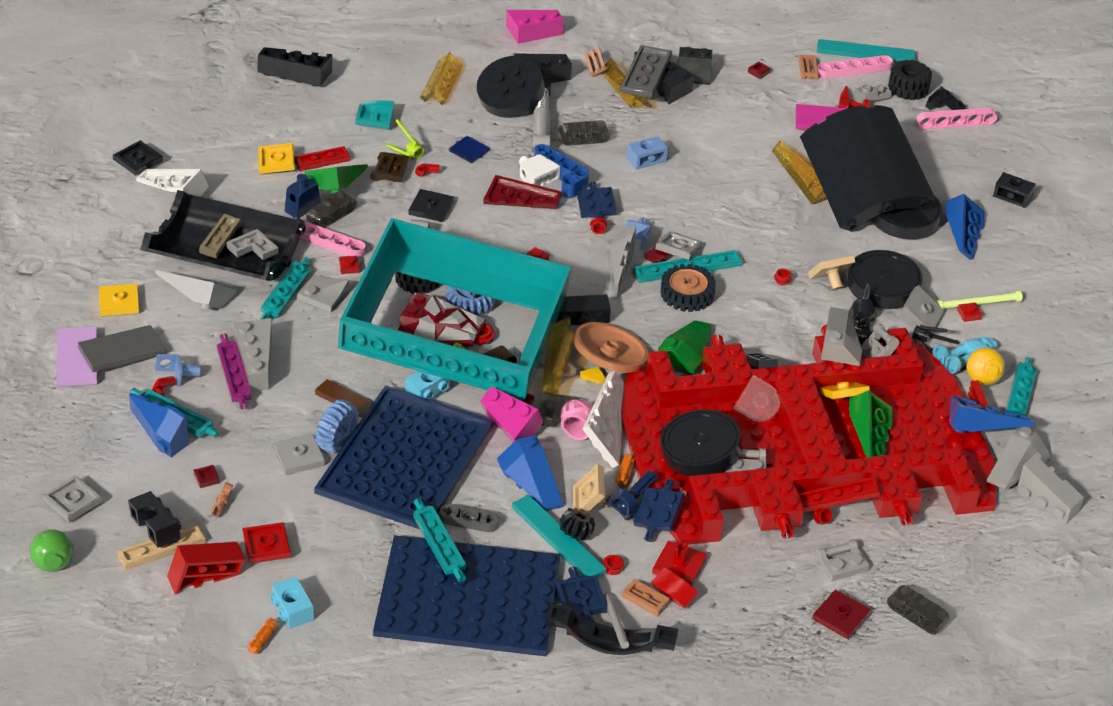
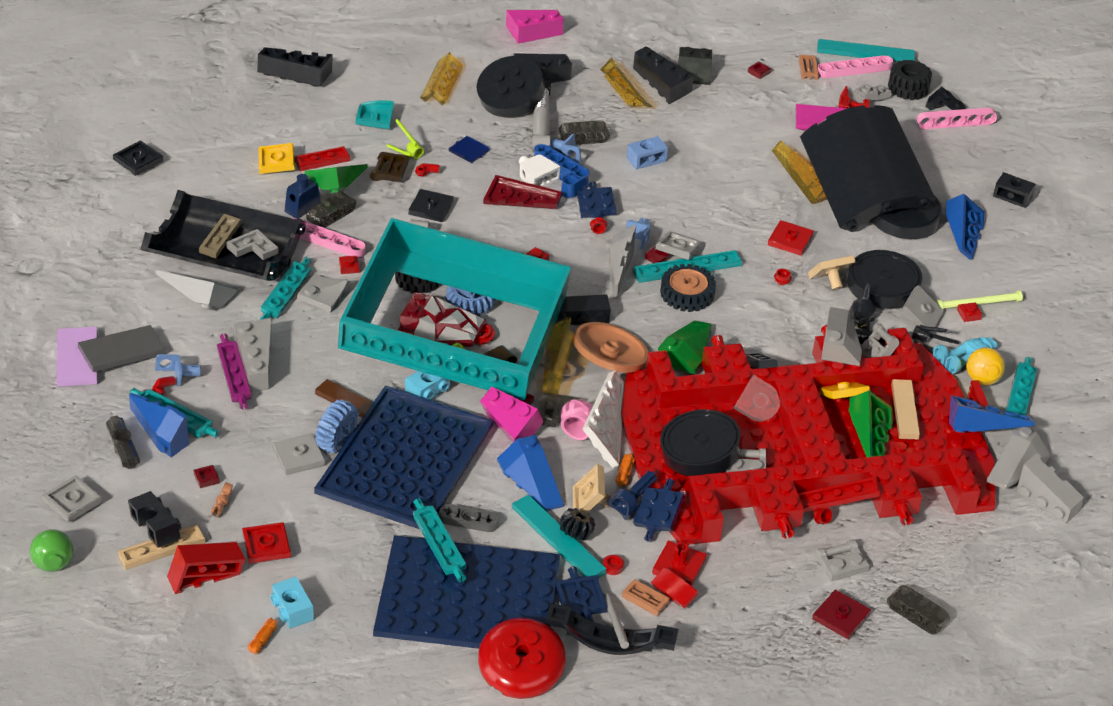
yellow plate [99,283,139,316] -> none
white wedge [136,169,209,197] -> none
yellow tile [580,366,606,385] -> none
nougat tile [584,46,607,77] -> none
dark grey tile [620,45,672,98] -> none
none -> clear smoke piece [106,415,140,469]
none -> red brick [478,617,566,699]
none -> medium blue bracket [550,134,582,163]
none -> red plate [767,220,814,255]
none -> tan tile [891,379,920,440]

